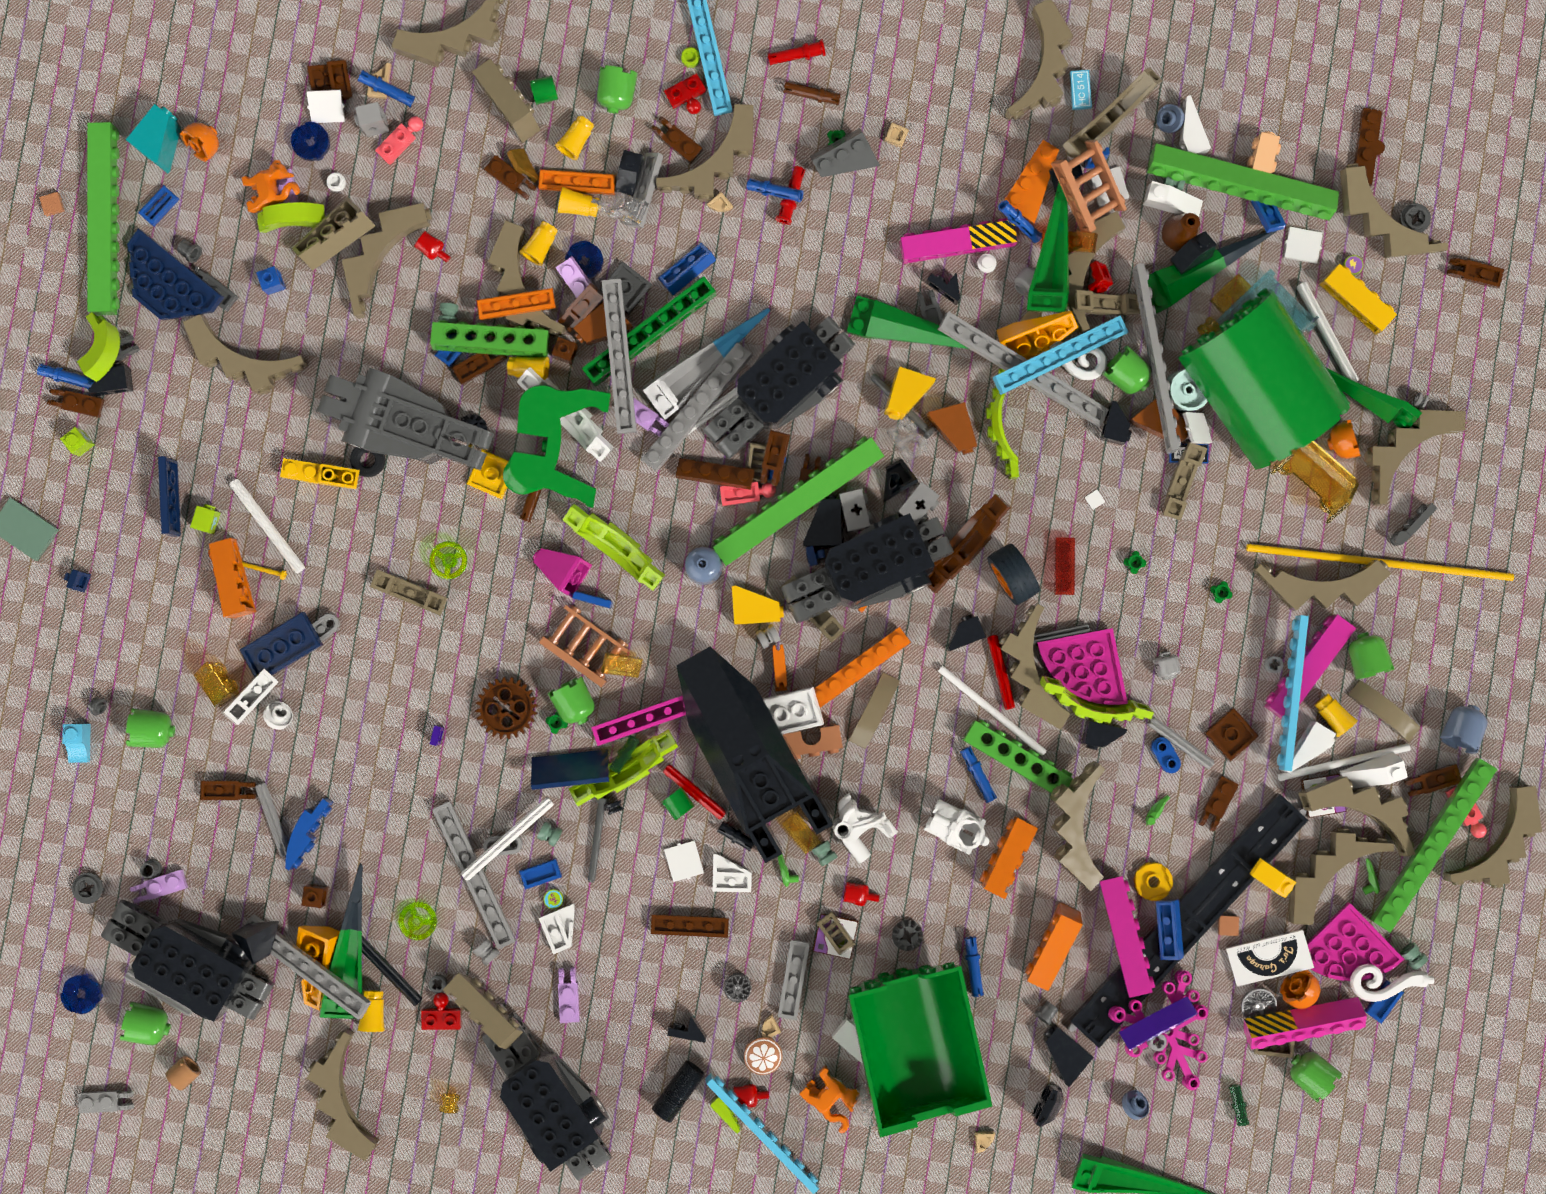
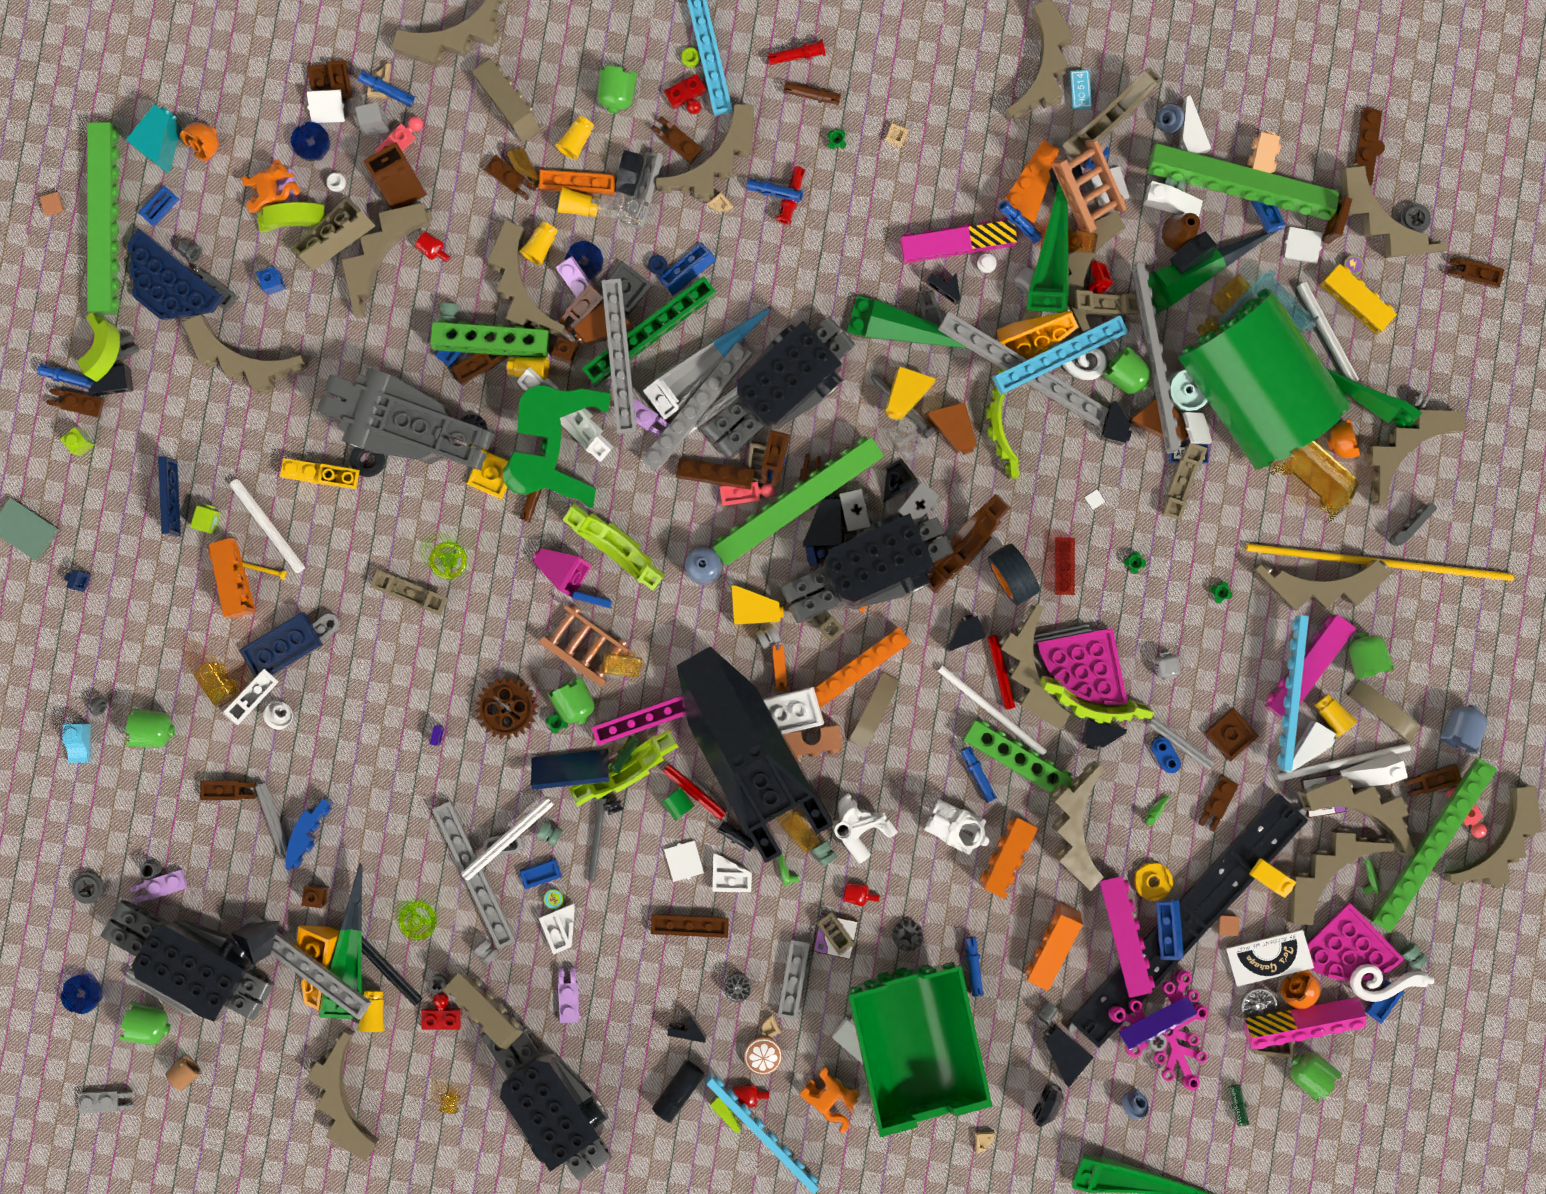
orange tile [476,288,556,320] -> none
green piece [530,75,558,105] -> none
dark grey wedge [810,128,880,177] -> none
light grey bush [1264,656,1283,673] -> none
none -> reddish brown slope [363,142,427,210]
none -> dark blue tile [648,255,667,275]
none -> reddish brown tile [1322,197,1352,244]

